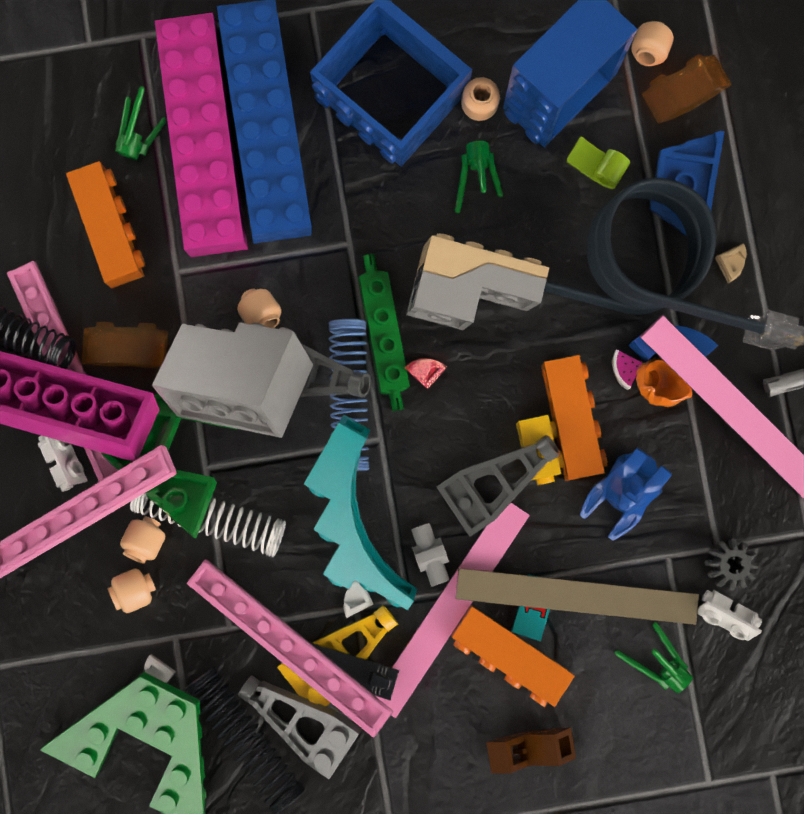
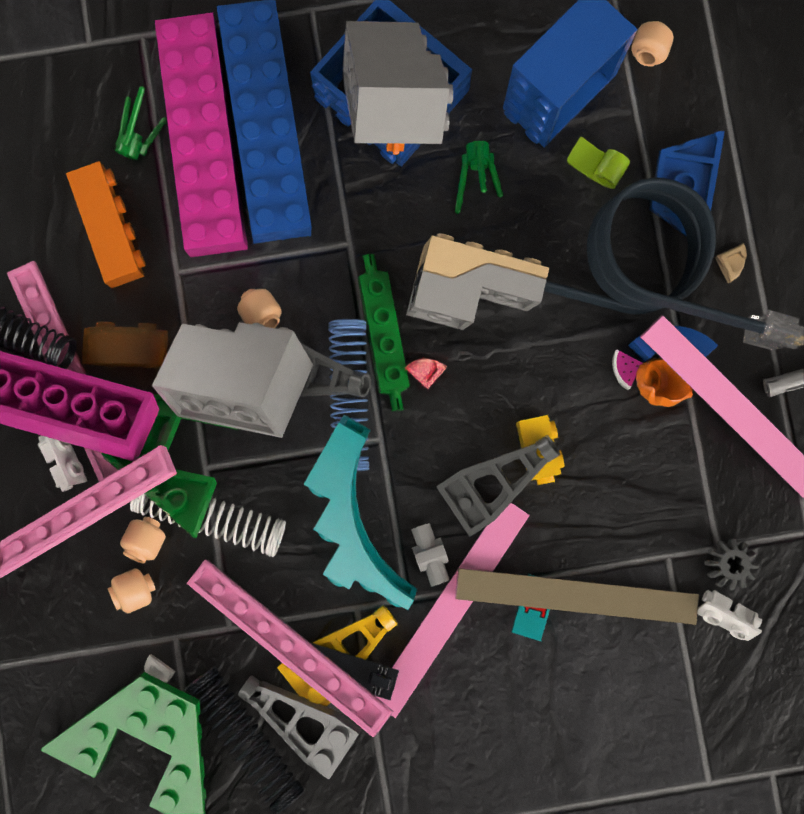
white tile [343,580,374,618] -> none
orange brick [451,605,575,707] -> none
light nougat head [461,77,500,121] -> none
reddish brown brick [486,727,576,774] -> none
orange brick [541,355,607,481] -> none
blue piece [580,447,672,540] -> none
green plant [615,622,693,694] -> none
clear orange brick [642,54,732,124] -> none
none -> light grey piece [342,21,453,155]

